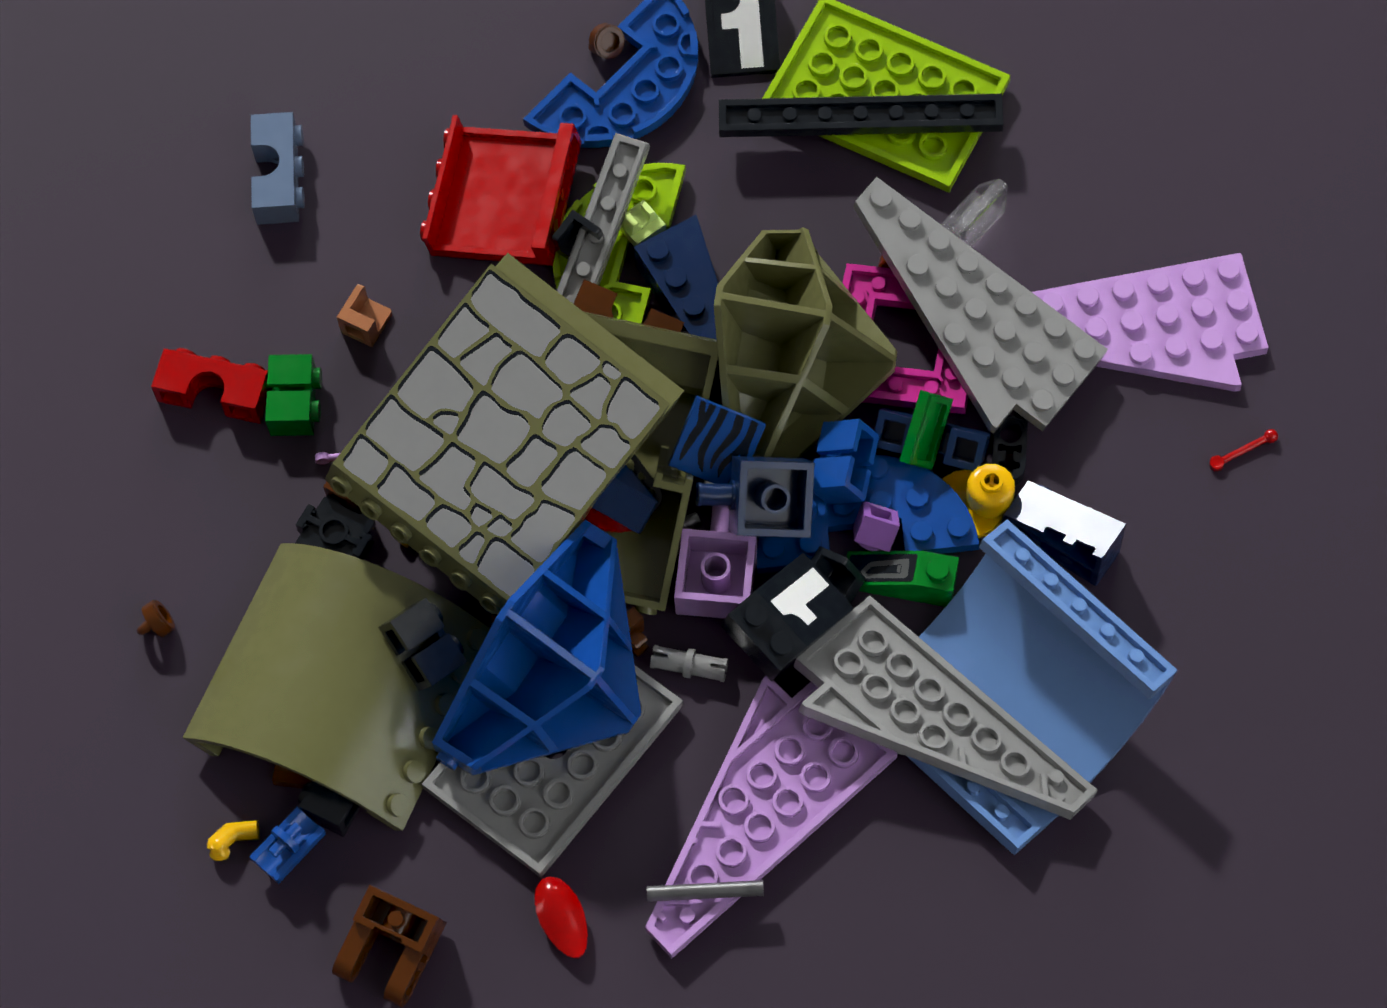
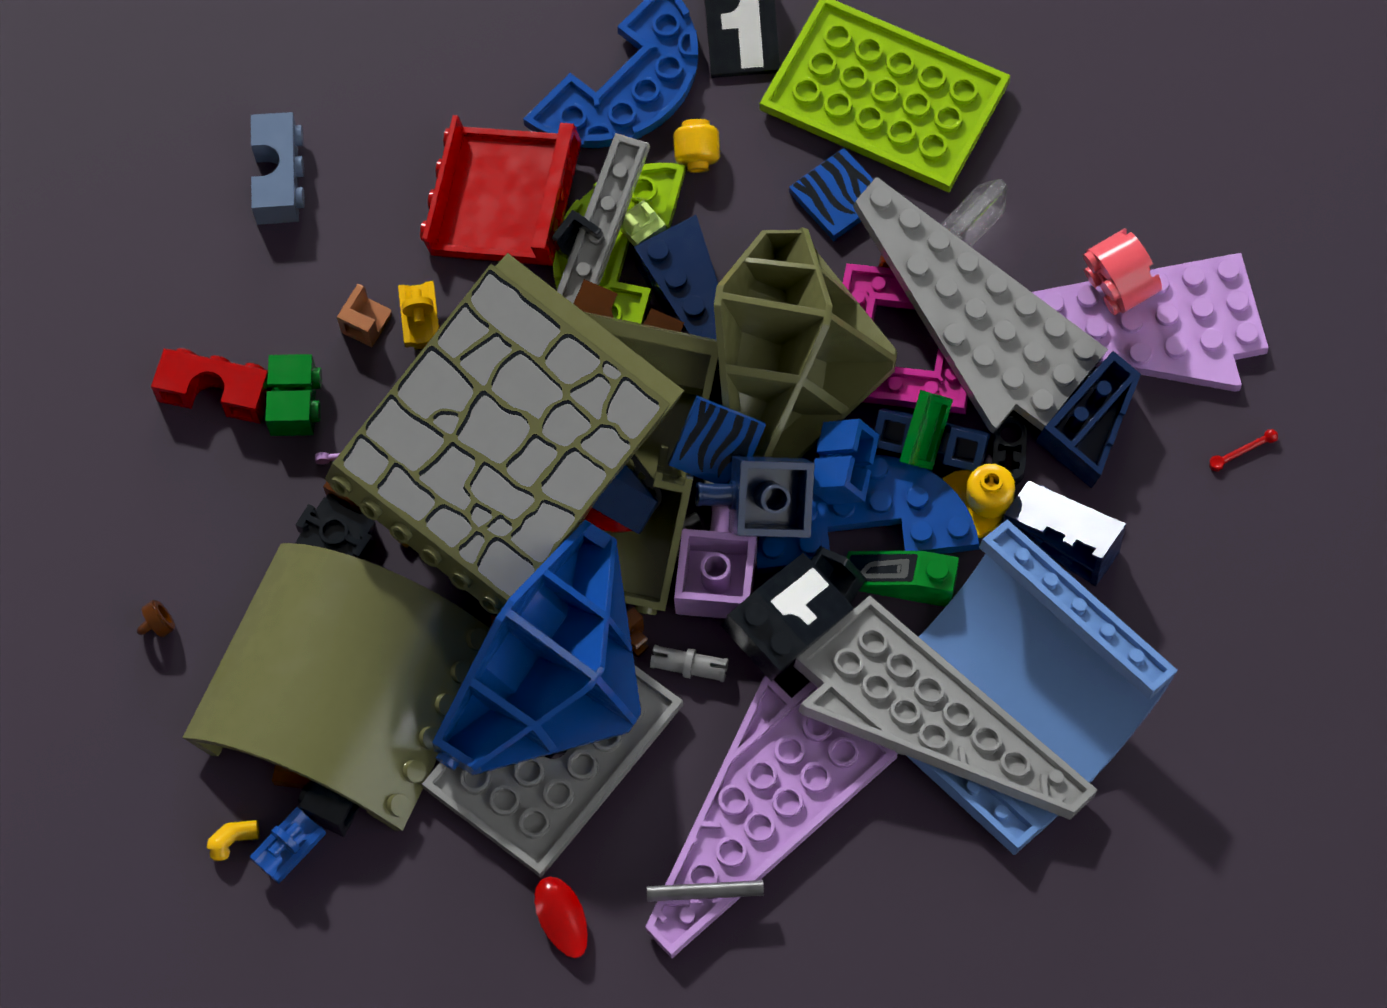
reddish brown brick [332,885,447,1007] -> none
black piece [378,598,467,691] -> none
reddish brown tile [588,23,625,59] -> none
black plate [719,94,1004,137] -> none
medium lavender plate [853,501,900,552] -> none
none -> yellow hips [398,281,439,349]
none -> yellow head [673,119,720,173]
none -> blue tile [789,148,874,241]
none -> dark blue wedge [1036,351,1141,488]
none -> coral brick [1083,228,1162,316]

